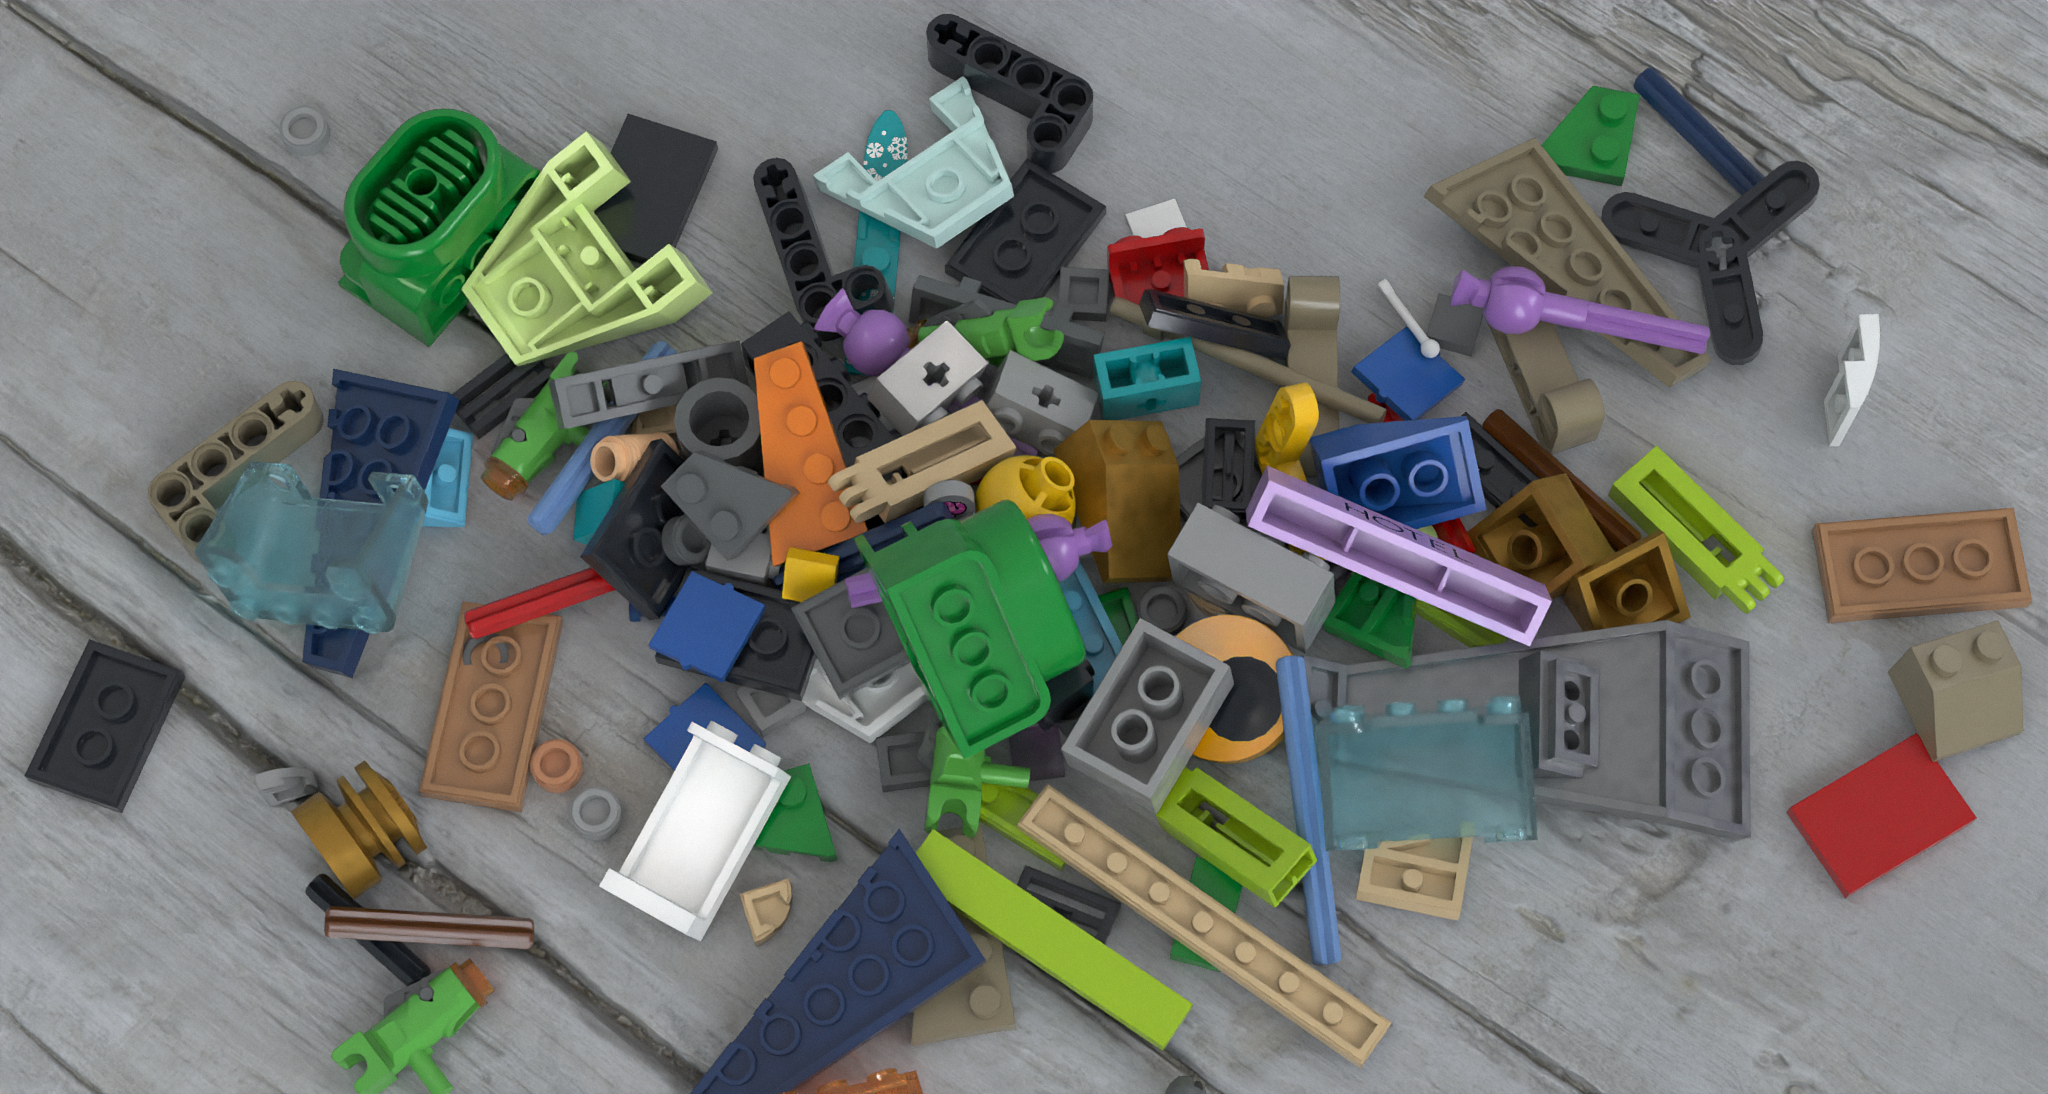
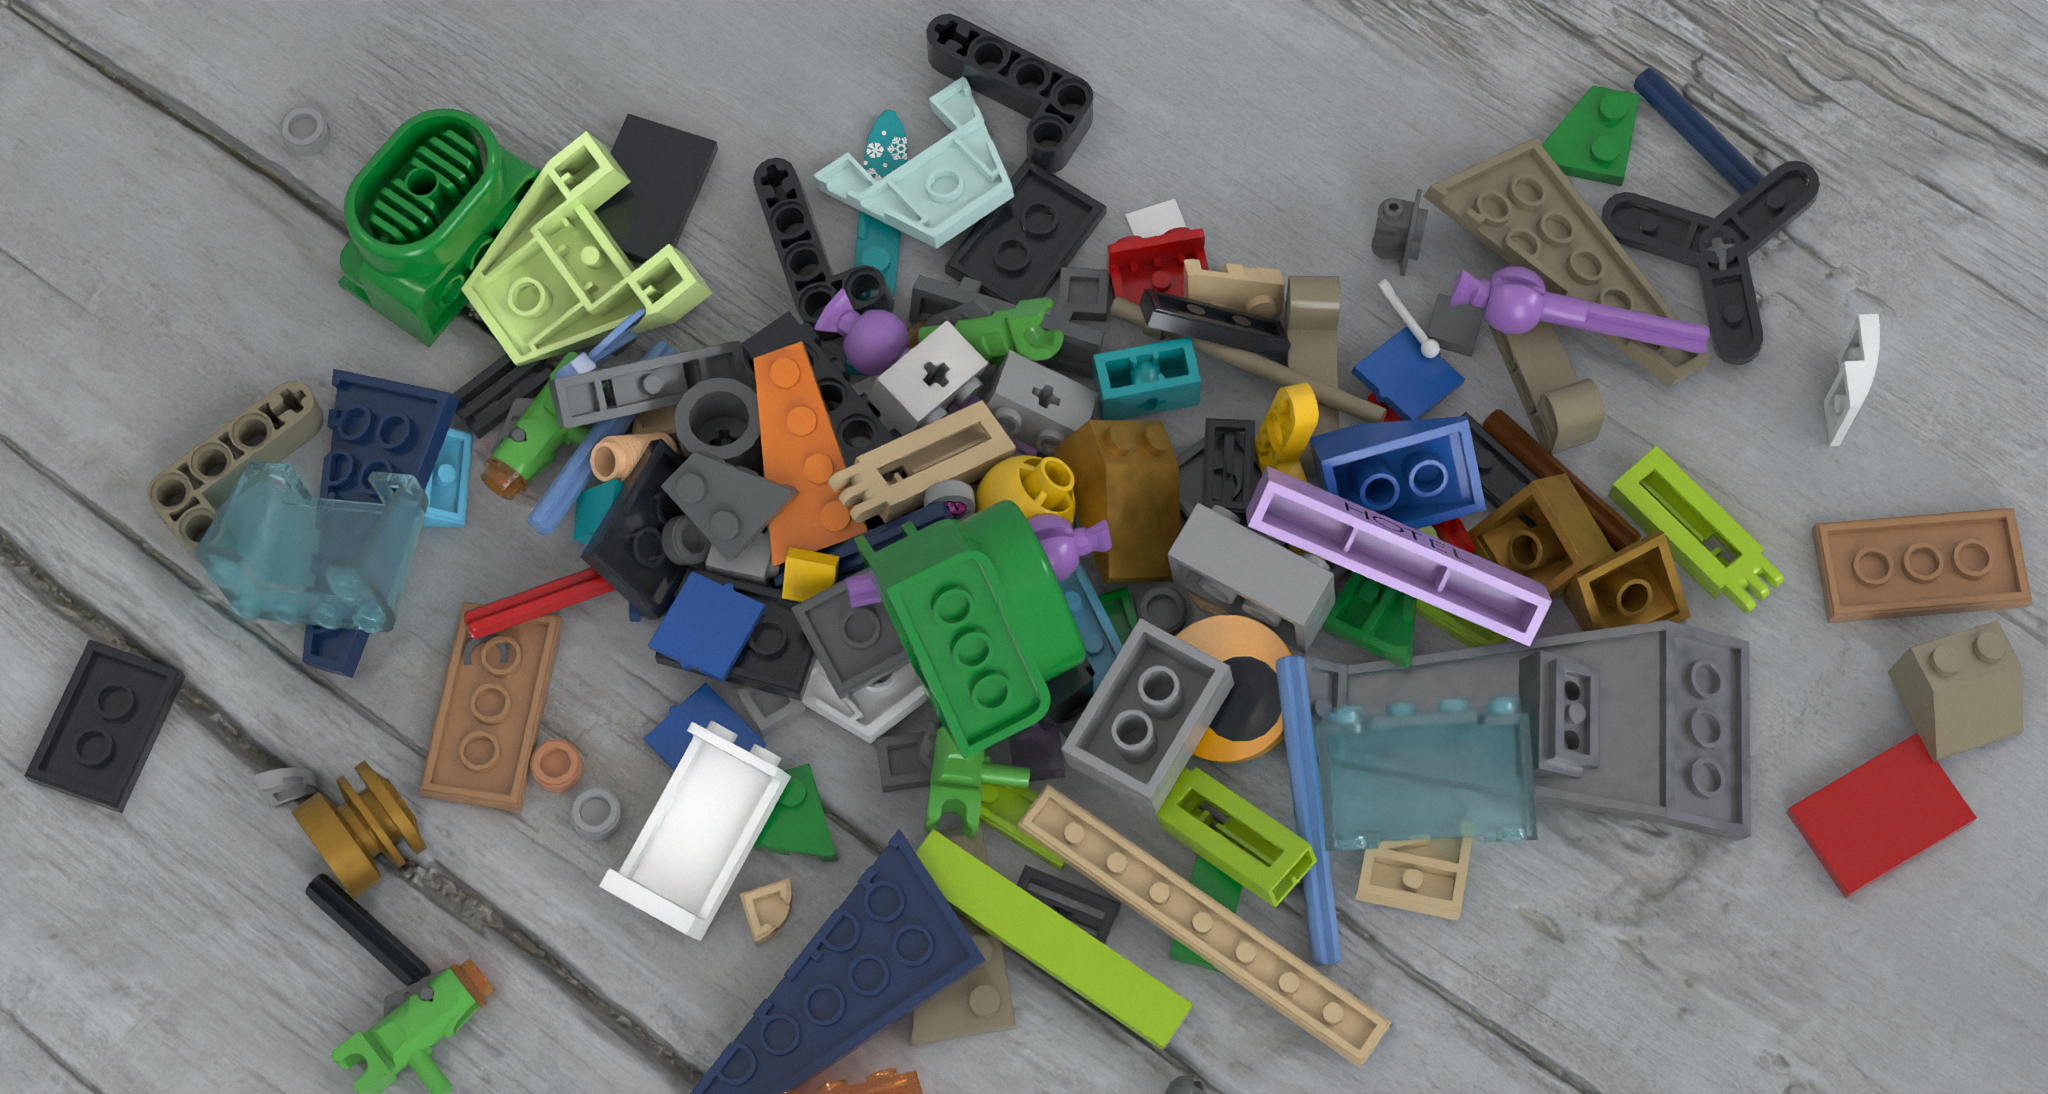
axle [324,906,535,949] -> none
none -> medium blue piece [554,308,646,379]
none -> dark grey hinge [1371,189,1428,276]

